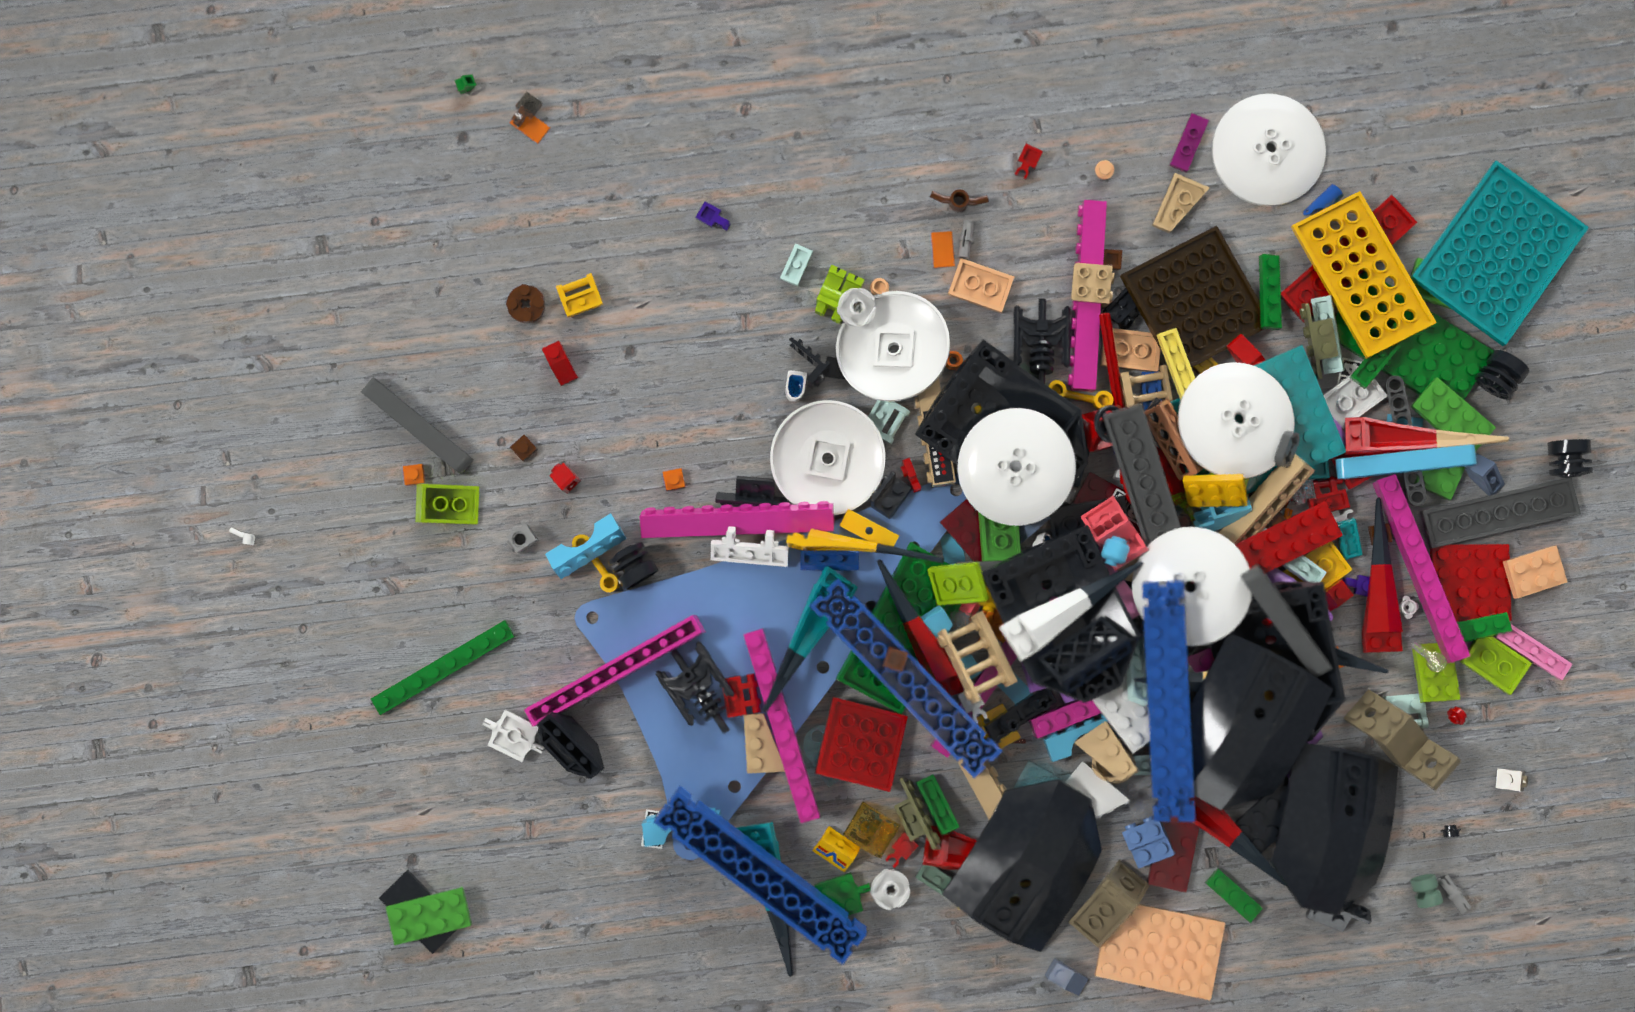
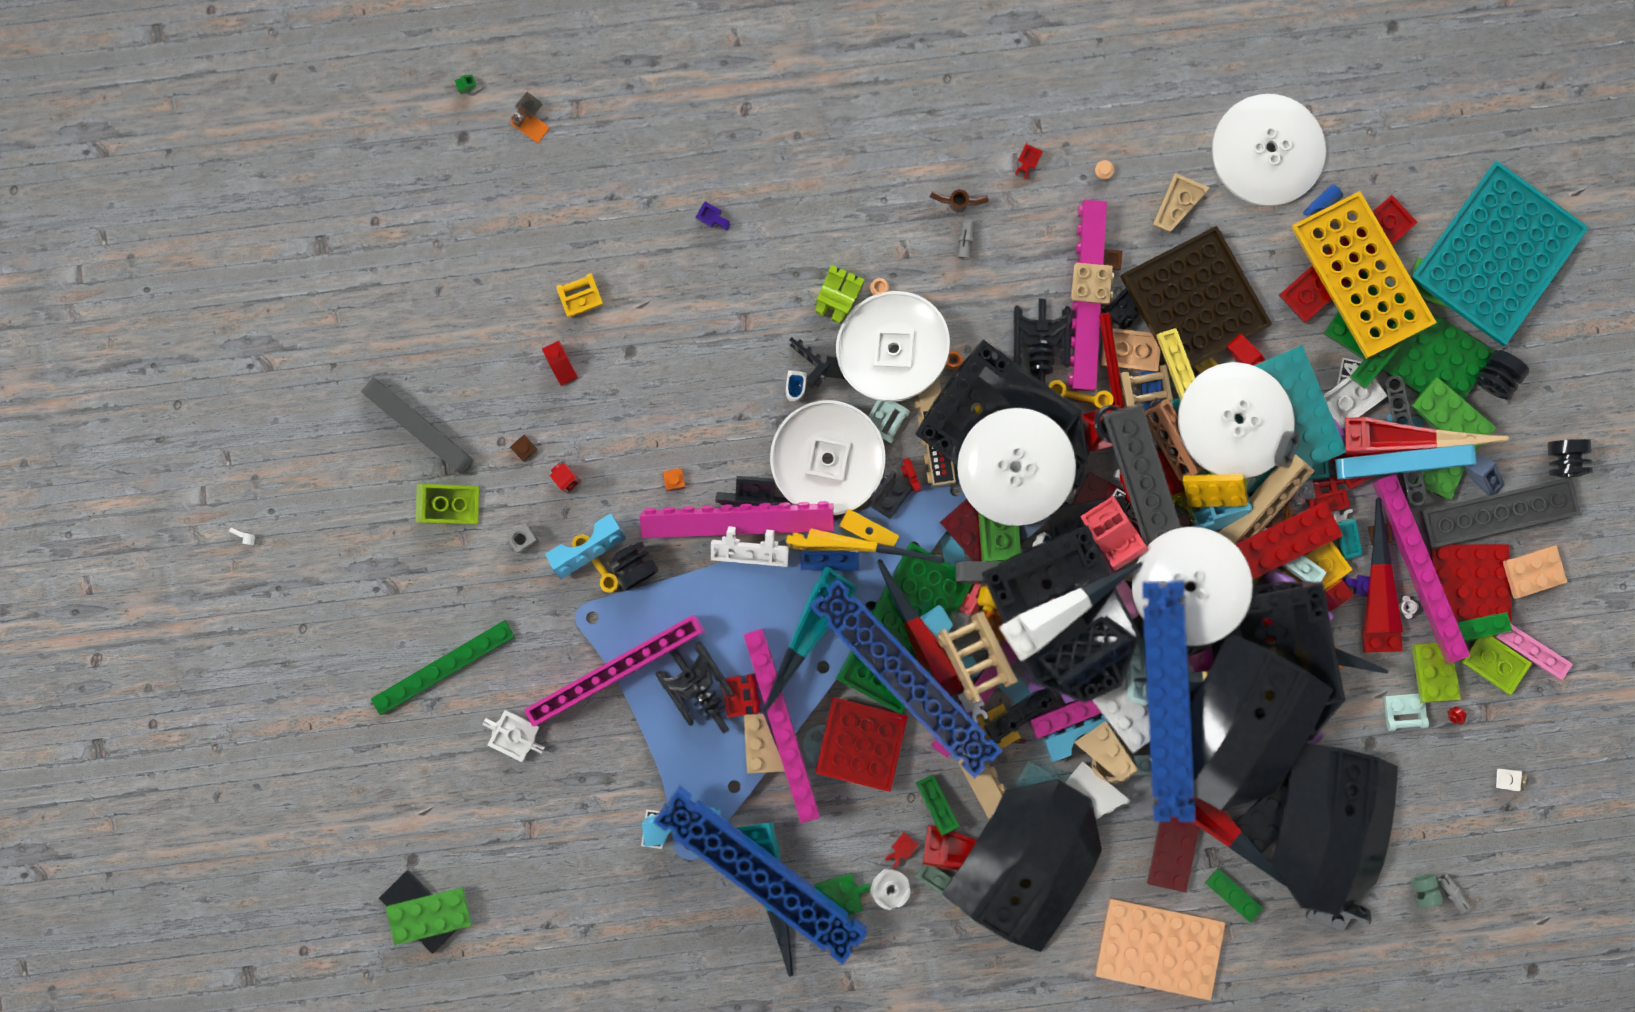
orange plate [403,464,425,486] -> none
reddish brown plate [506,284,545,323] -> none
black wedge [537,712,605,779] -> none
light aqua plate [780,243,813,287] -> none
yellow panel [812,826,861,872] -> none
white plate [837,288,876,326] -> none
clear yellow slope [843,801,900,859] -> none
reddish brown plate [883,647,908,672] -> none
olive bracket [894,777,941,850] -> none
lime plate [927,562,989,605] -> none
orange sticker [931,231,955,268] -> none
light nougat plate [948,258,1014,313] -> none
sand blue slope [1045,958,1088,996] -> none
dark tan bracket [1068,860,1150,948] -> none
medium azure head [1101,536,1130,567] -> none
medium blue plate [1122,815,1175,869] -> none
magenta plate [1169,113,1209,173] -> none
dark grey beam [1240,564,1332,678] -> none
green plate [1259,254,1282,330] -> none
olive bracket [1299,303,1338,380] -> none
light aqua plate [1311,295,1345,374] -> none
dark tan bracket [1344,689,1461,791] -> none
clear plate [1410,641,1447,672] -> none
black plate [1441,825,1461,837] -> none

